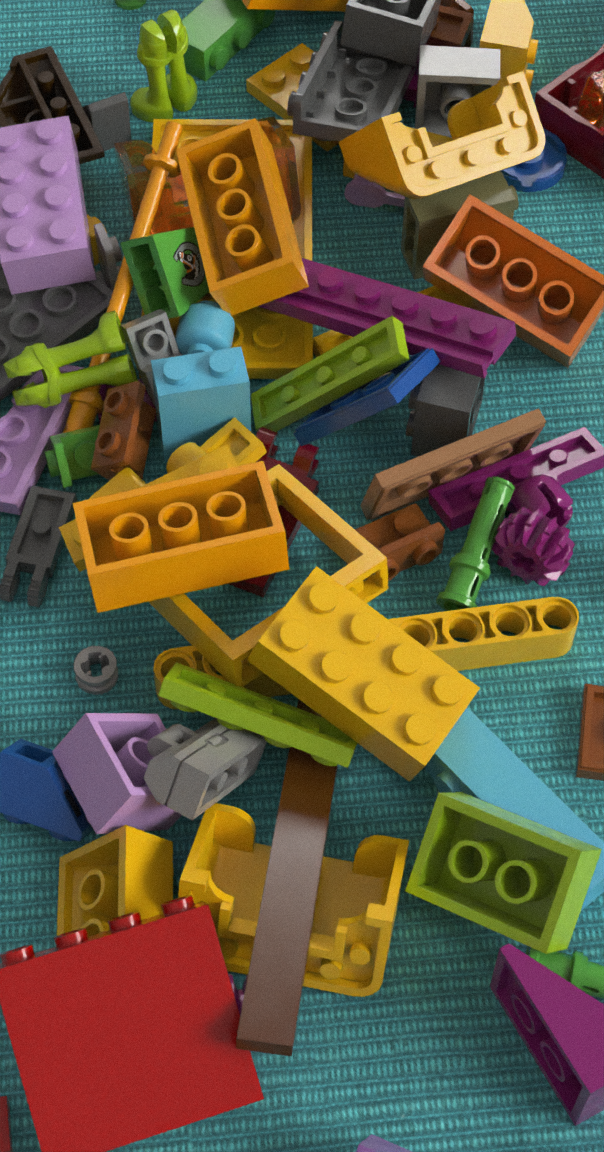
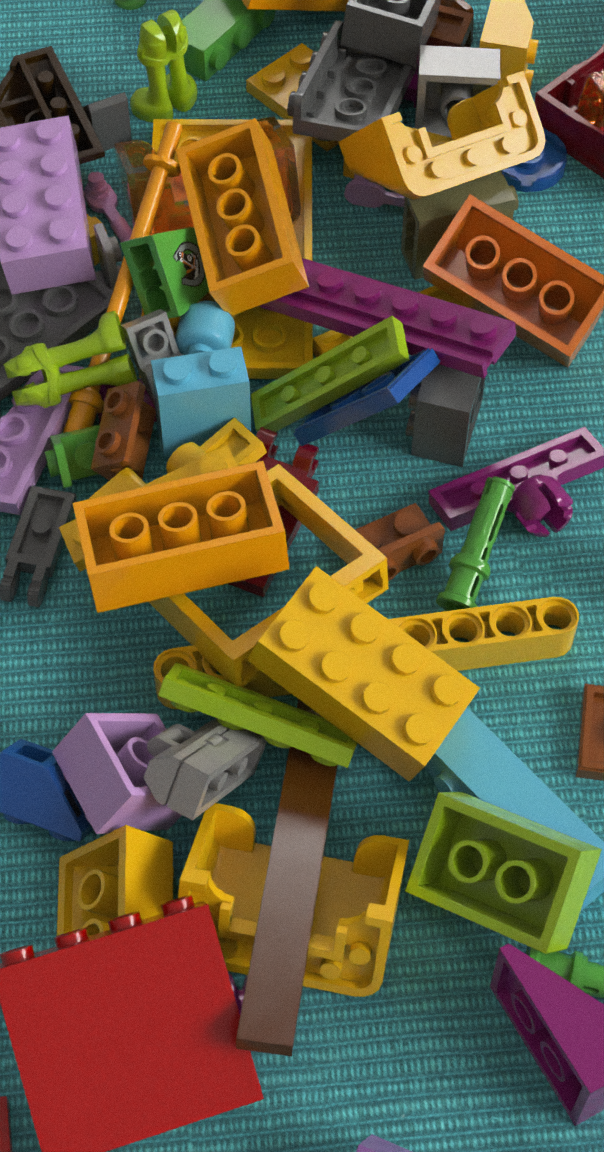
light grey bush [74,646,118,695] -> none
medium nougat tile [360,408,546,520] -> none
magenta gear [492,507,575,586] -> none
none -> lavender piece [84,172,132,242]

